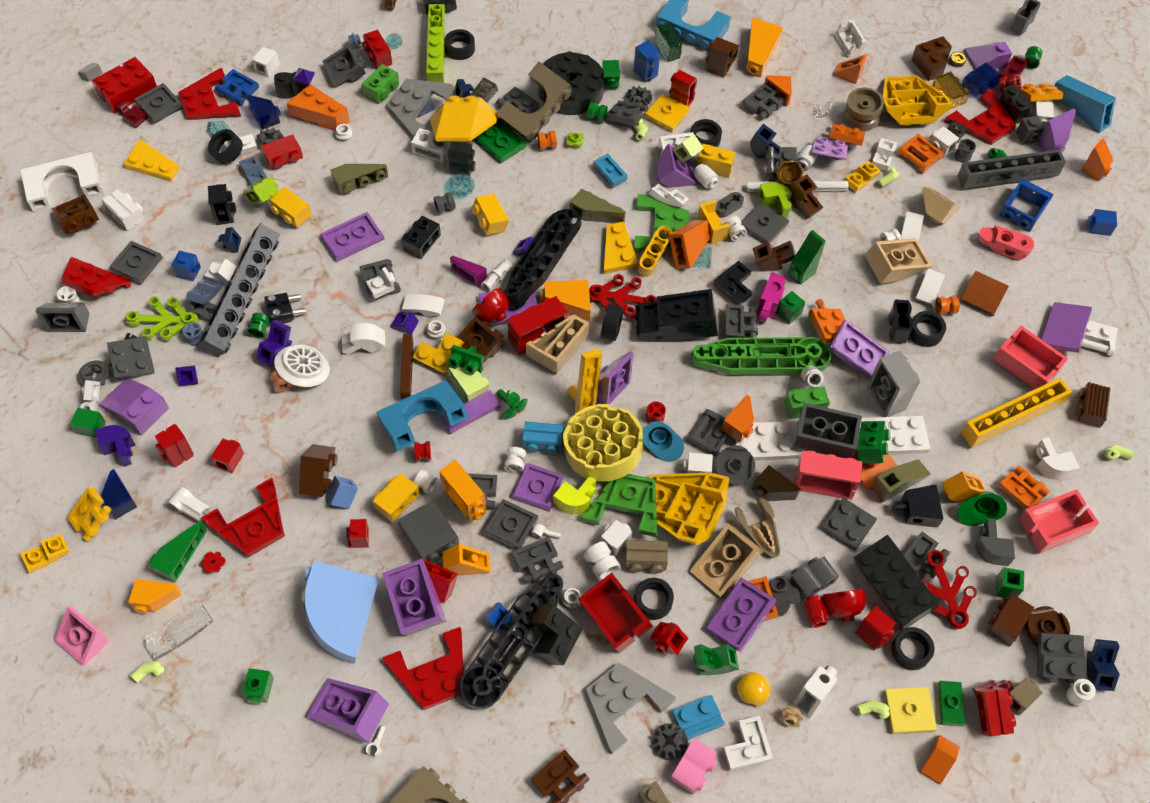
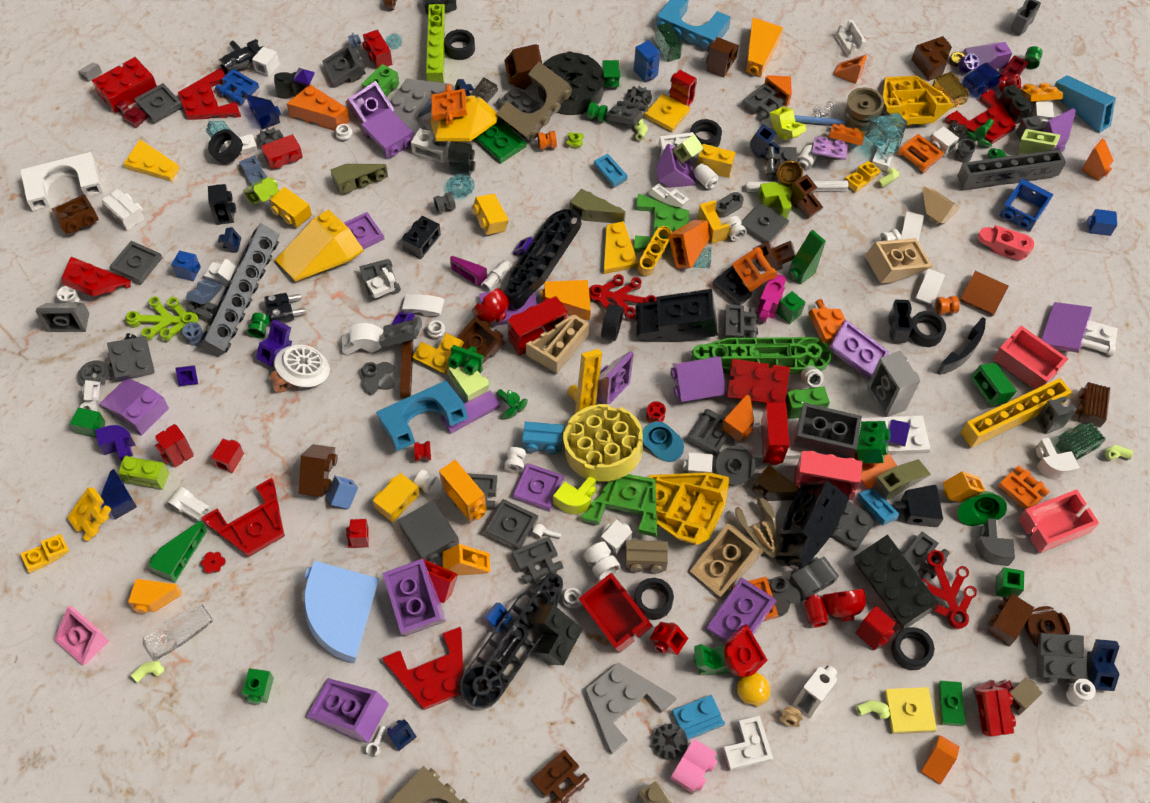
none -> lime brick [118,456,169,490]
none -> black piece [219,39,264,75]
none -> yellow wedge [275,209,364,282]
none -> medium lavender slope [345,81,395,123]
none -> dark grey plate [361,362,395,394]
none -> medium lavender panel [362,108,414,159]
none -> dark grey plate [379,316,422,348]
none -> dark blue tile [387,719,417,751]
none -> orange plate [431,84,467,125]
none -> reddish brown slope [504,44,542,90]
none -> medium lavender panel [670,356,726,402]
none -> red tile [724,624,767,677]
none -> red piece [726,359,790,403]
none -> orange plate [732,247,778,292]
none -> red brick [761,403,789,465]
none -> neon yellow brick [770,106,806,140]
none -> black piece [775,480,850,569]
none -> medium blue bar [794,115,845,125]
none -> dark azure plate [856,487,899,526]
none -> clear light blue brick [865,113,907,155]
none -> dark purple slope [887,419,910,447]
none -> black slope [937,317,986,375]
none -> wheel [958,53,979,73]
none -> green plant [966,118,994,147]
none -> green brick [970,363,1017,406]
none -> yellowish green slope [1019,129,1060,155]
none -> dark grey hinge [1035,397,1077,434]
none -> clear green brick [1056,422,1106,460]

